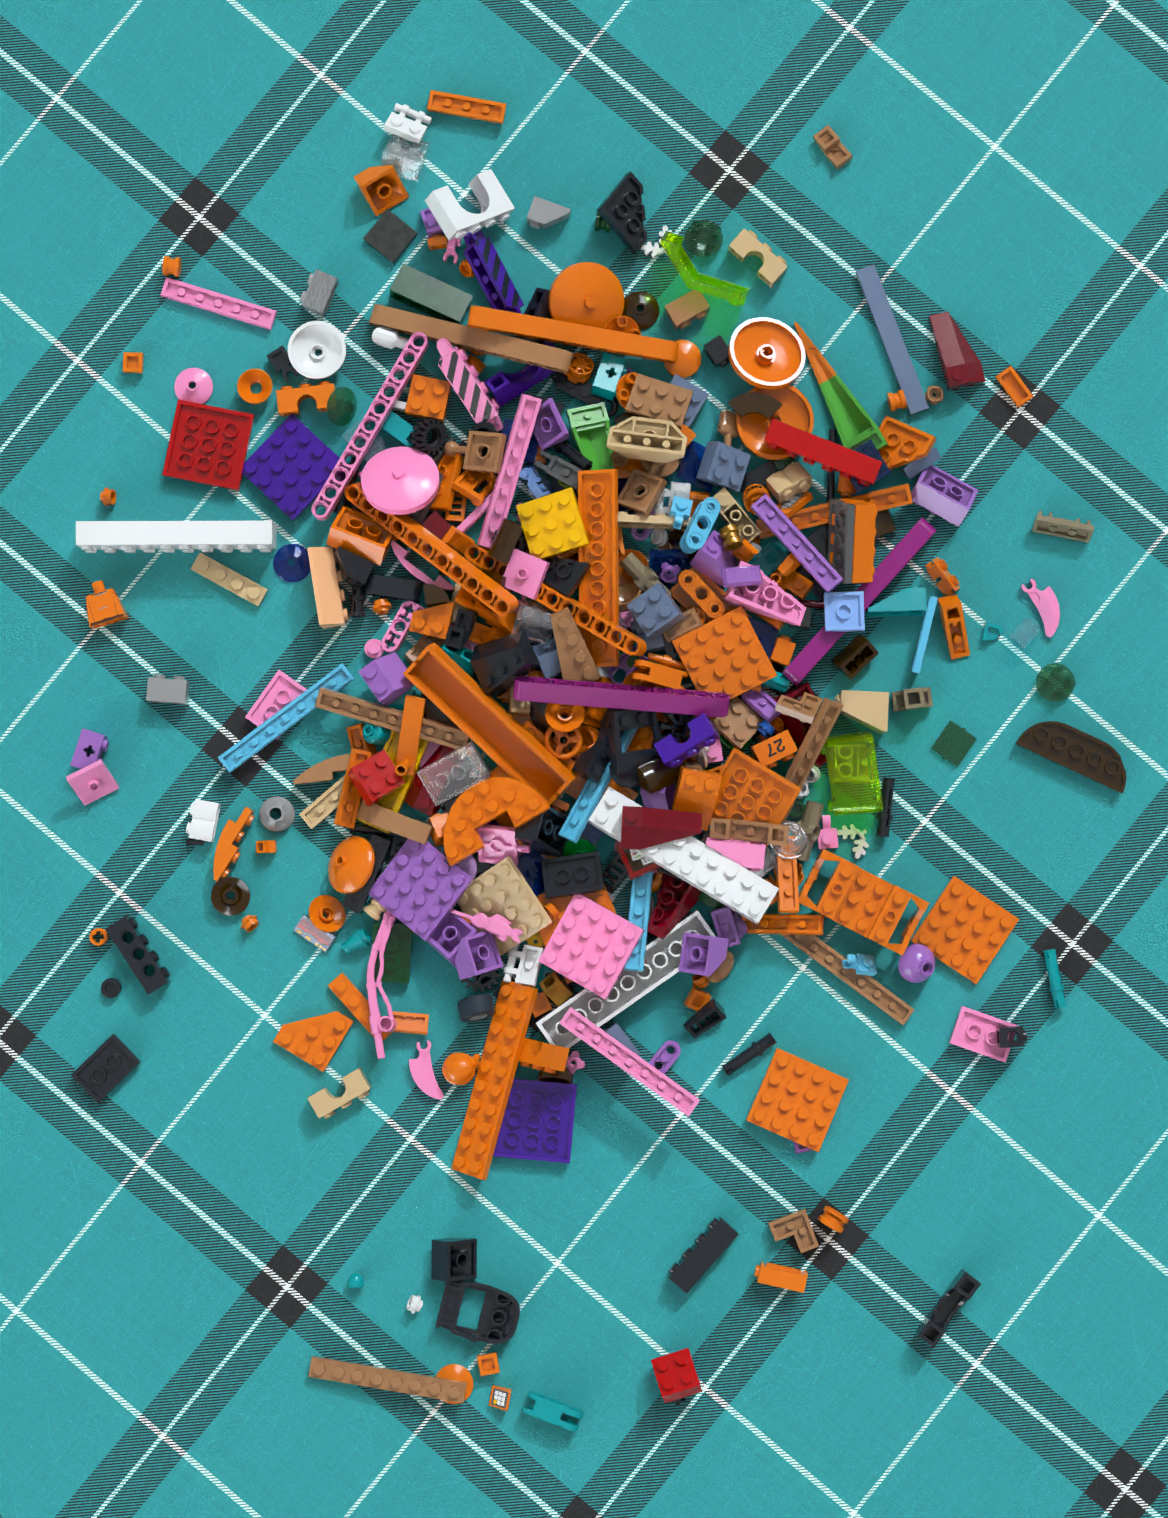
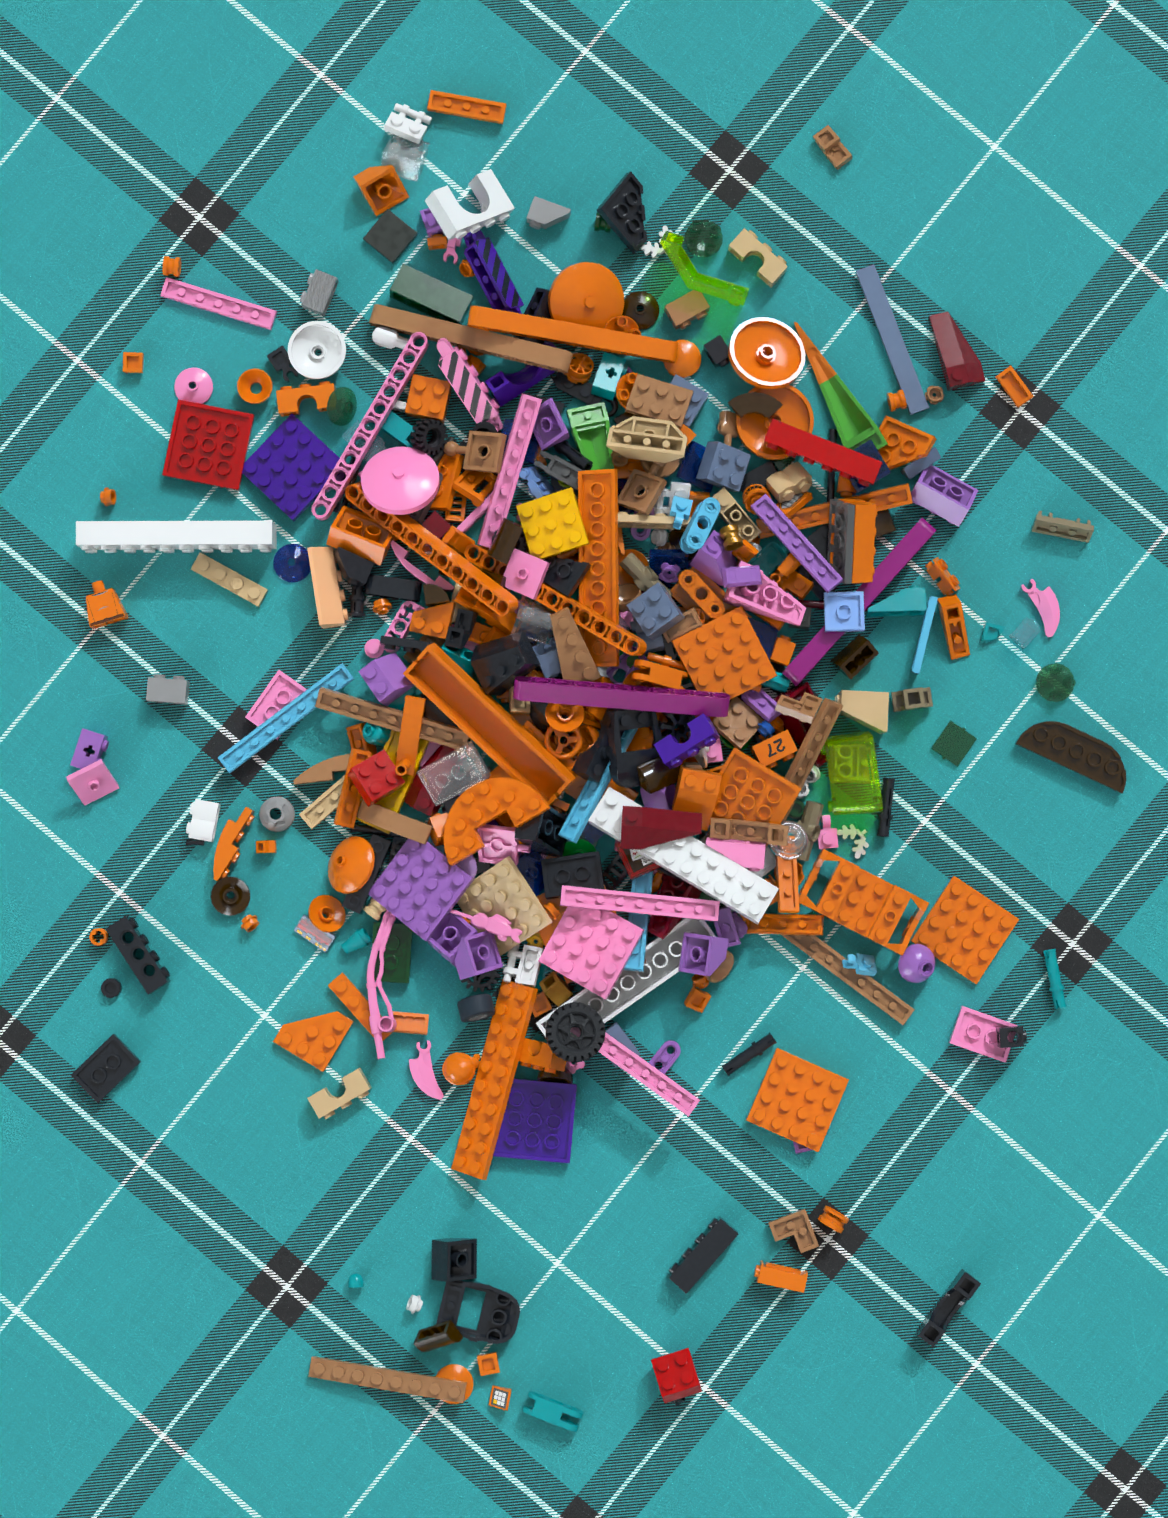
black slope [683,998,727,1038] -> none
none -> black hinge [380,636,432,653]
none -> dark brown brick [414,1320,463,1352]
none -> black wheel [546,1002,605,1062]
none -> bright pink plate [560,885,720,921]

